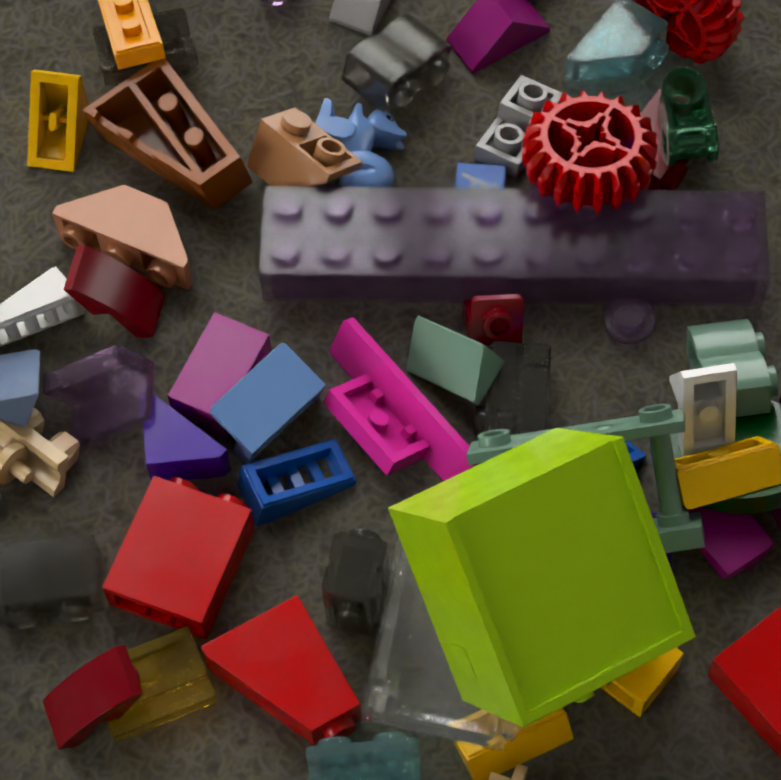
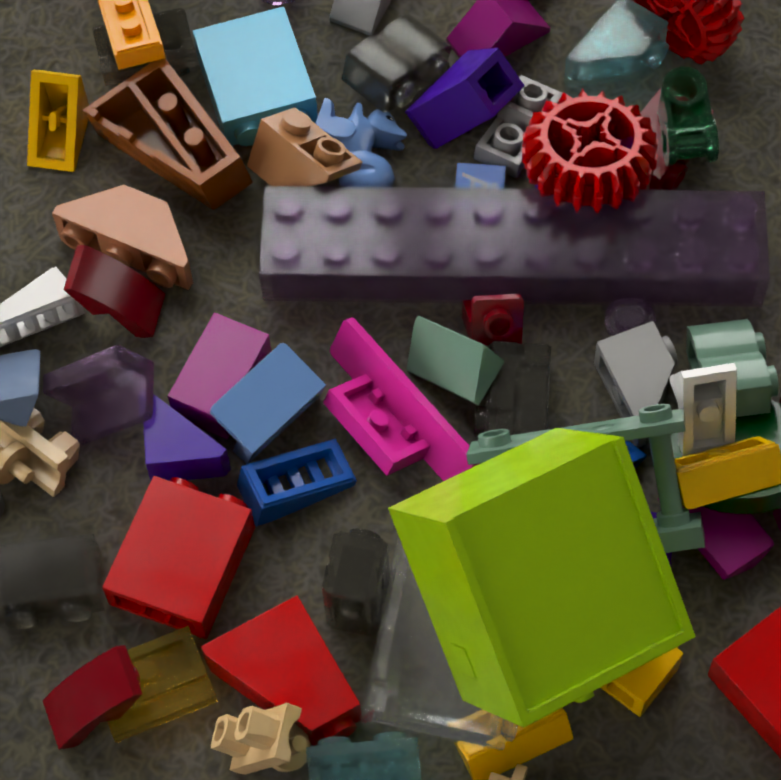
none -> medium azure brick [193,6,318,146]
none -> tan hips [211,703,311,775]
none -> dark purple slope [405,48,525,149]
none -> light grey slope [594,321,678,448]

